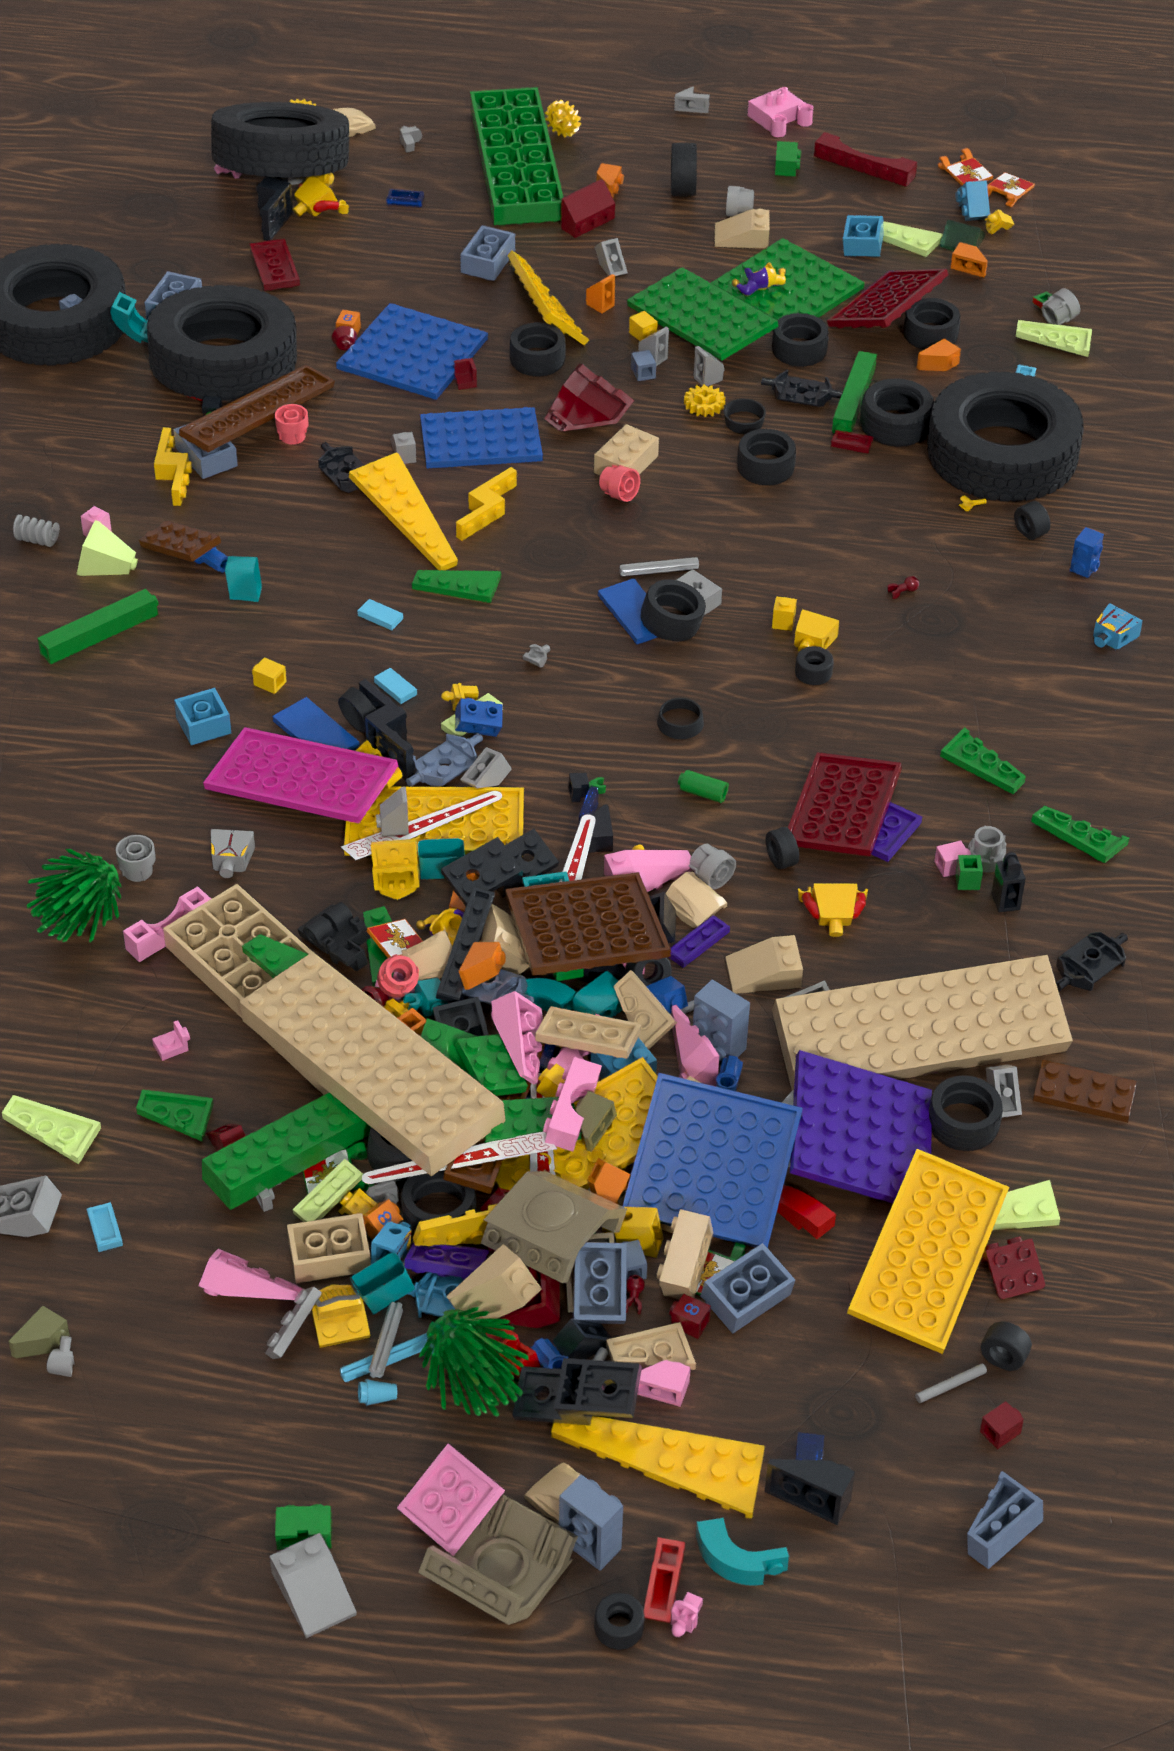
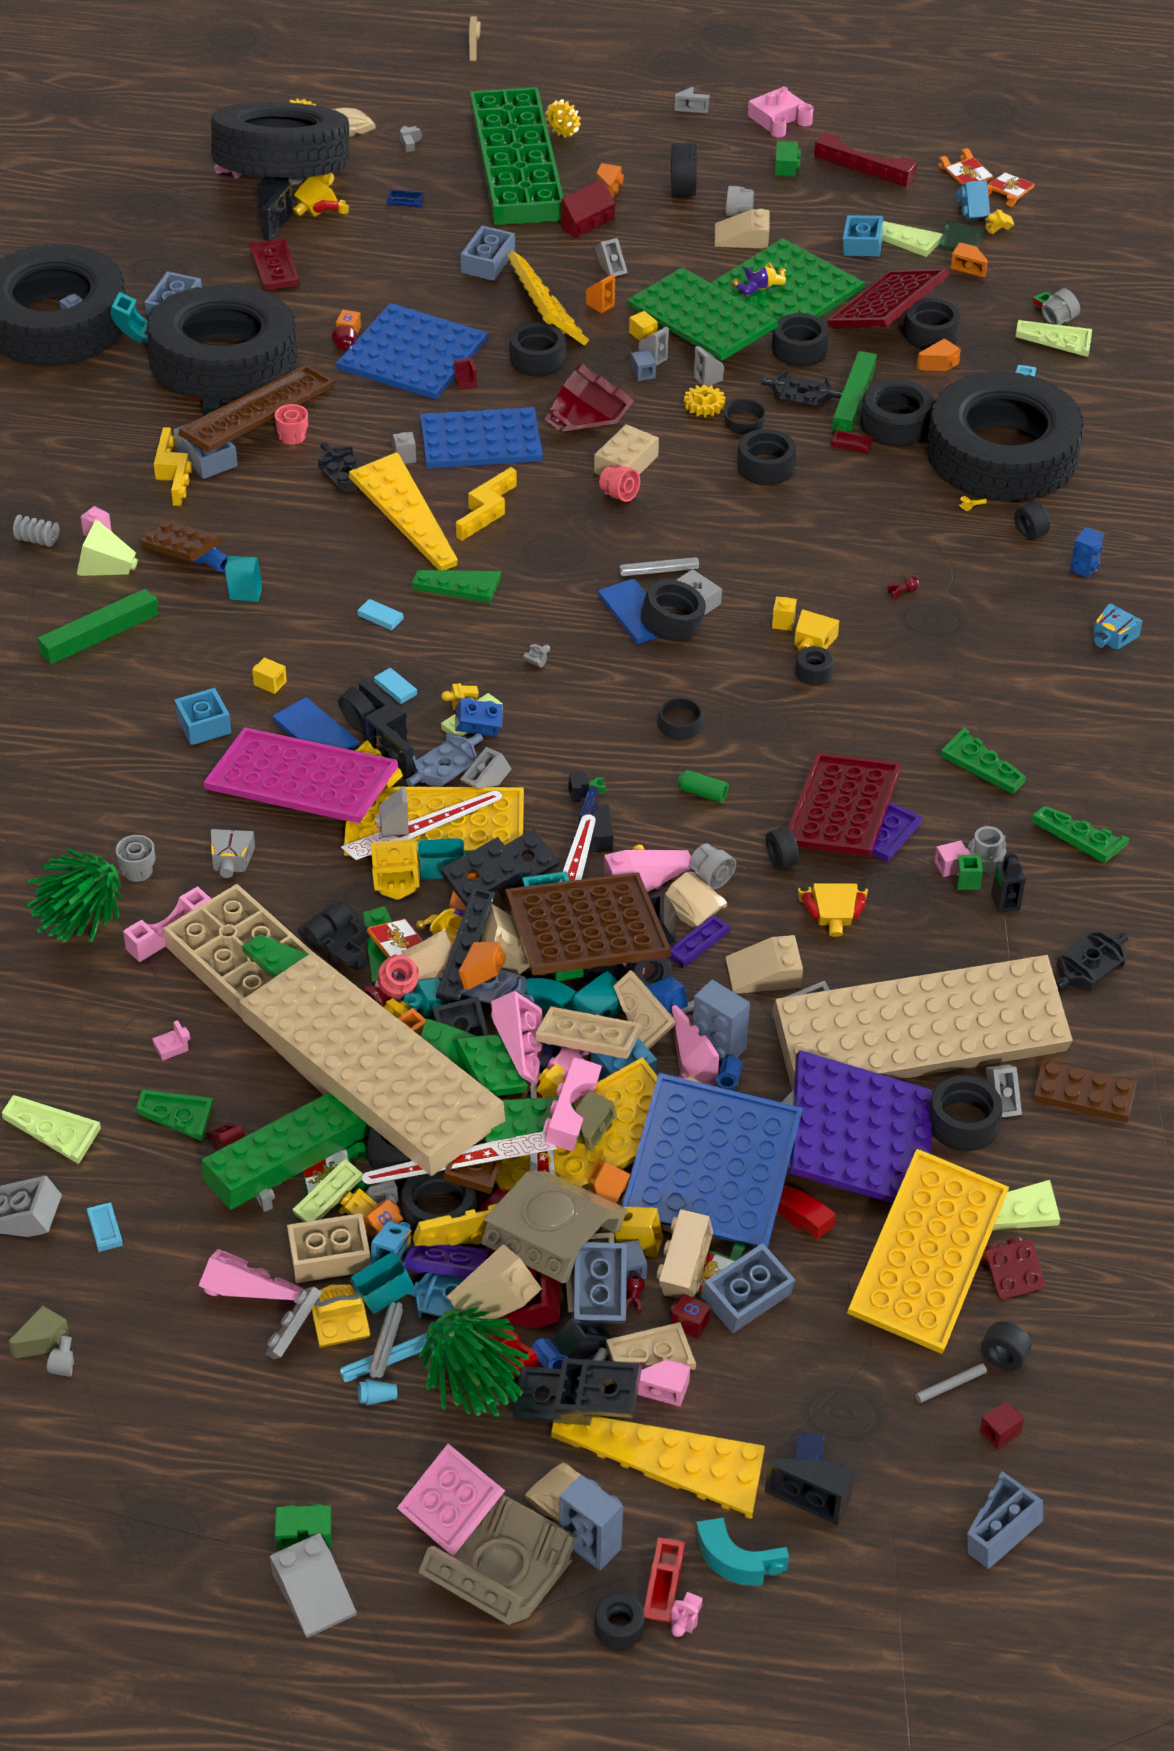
none -> tan wing [469,16,480,61]

